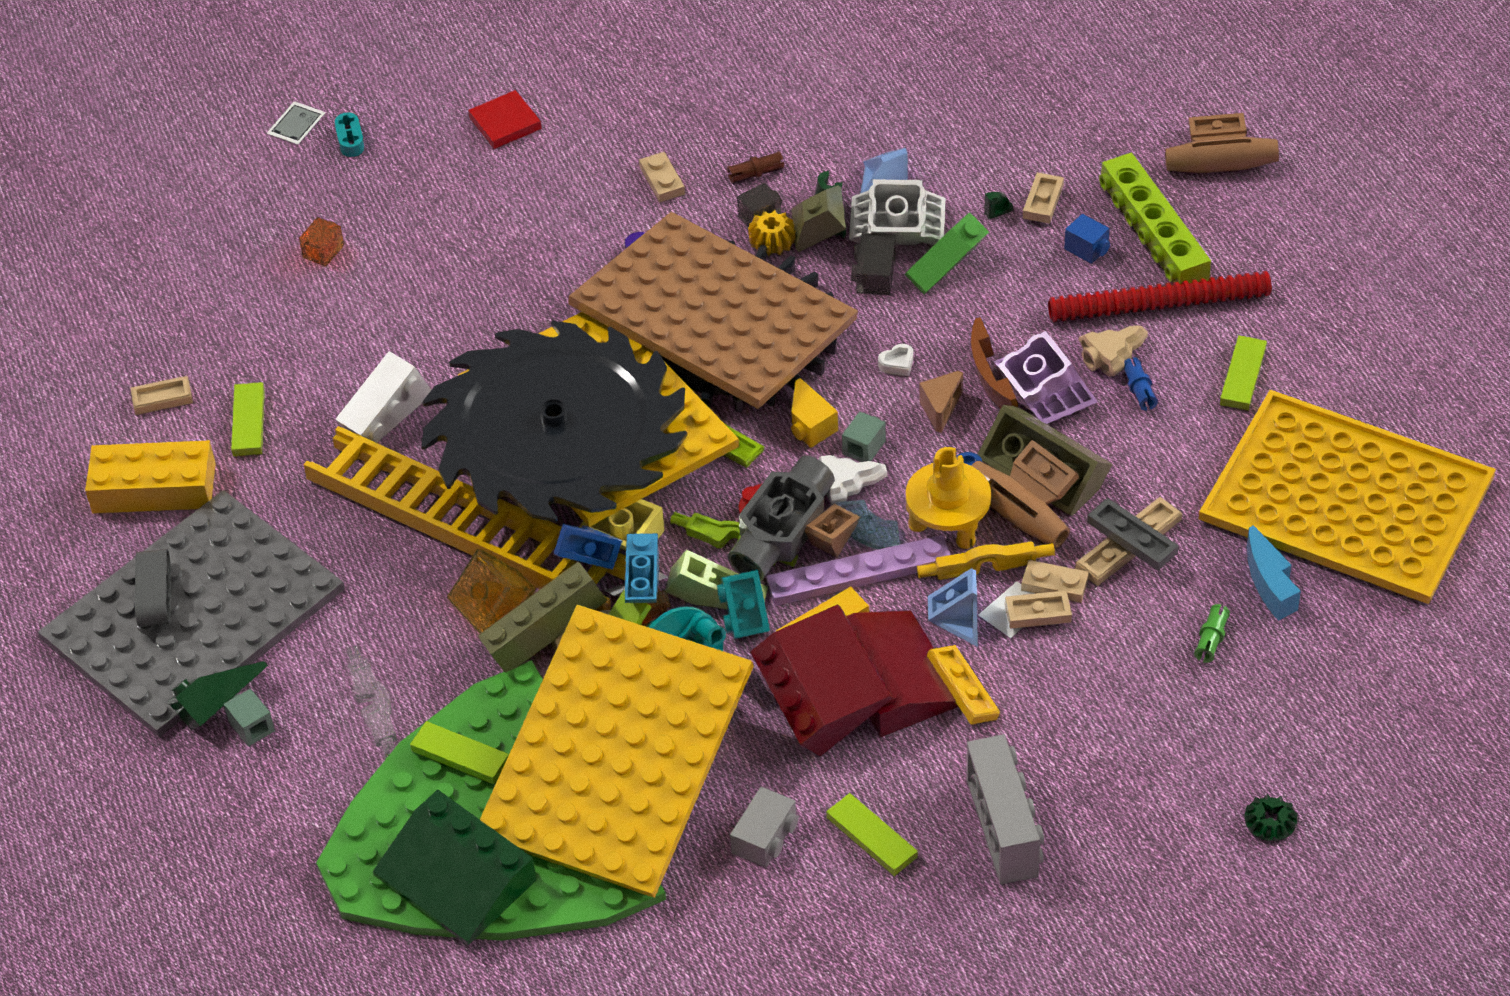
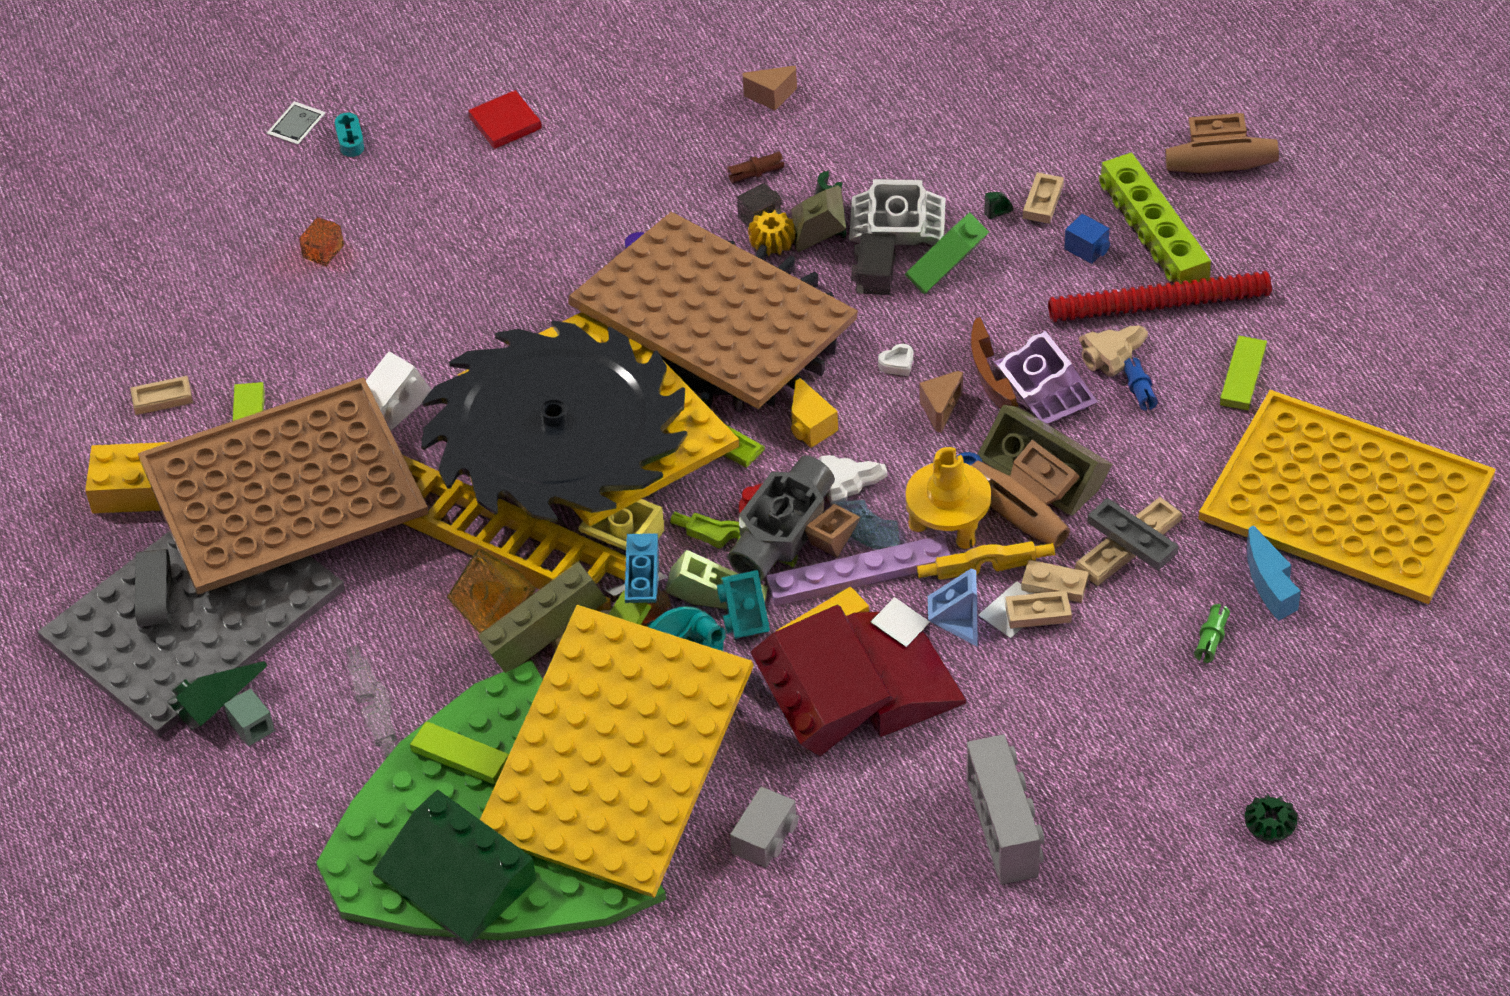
blue slope [554,524,622,570] -> none
tan plate [639,152,685,203] -> none
lime tile [826,793,918,876] -> none
sand green brick [842,411,886,462] -> none
light blue slope [860,148,908,193] -> none
yellow tile [927,645,1000,725] -> none
none -> medium nougat plate [138,377,429,595]
none -> medium nougat slope [742,65,797,111]
none -> white sticker [871,597,930,647]

